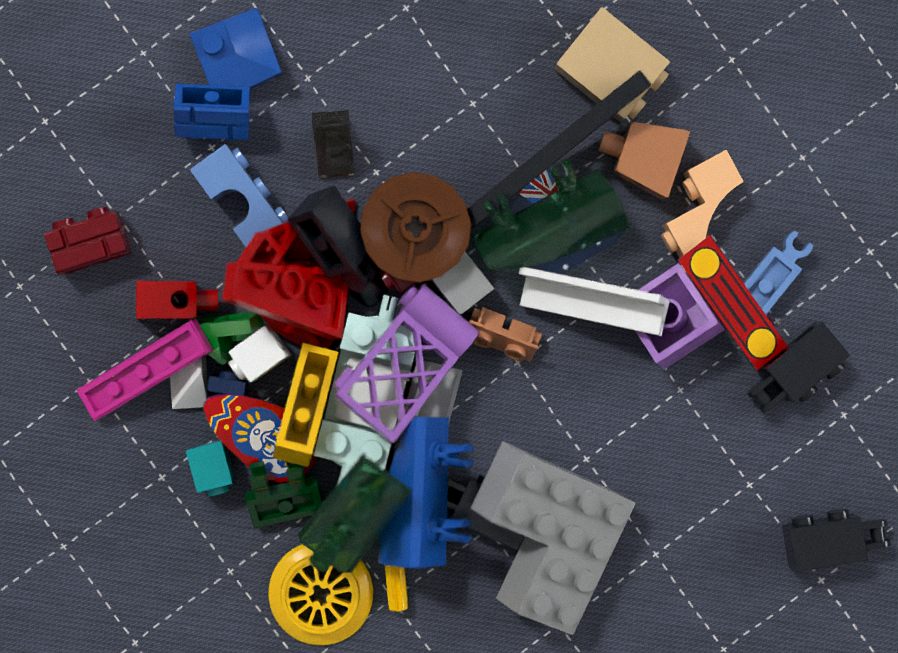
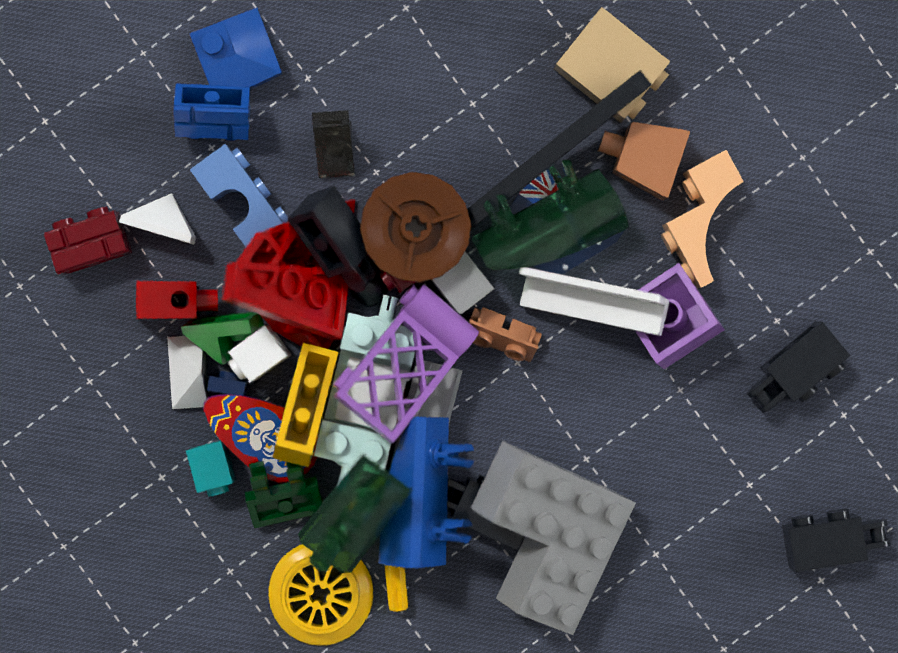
dark pink tile [76,319,214,421] -> none
sticker [678,235,788,370] -> none
medium blue plate [743,231,813,314] -> none
none -> white slope [119,193,196,245]

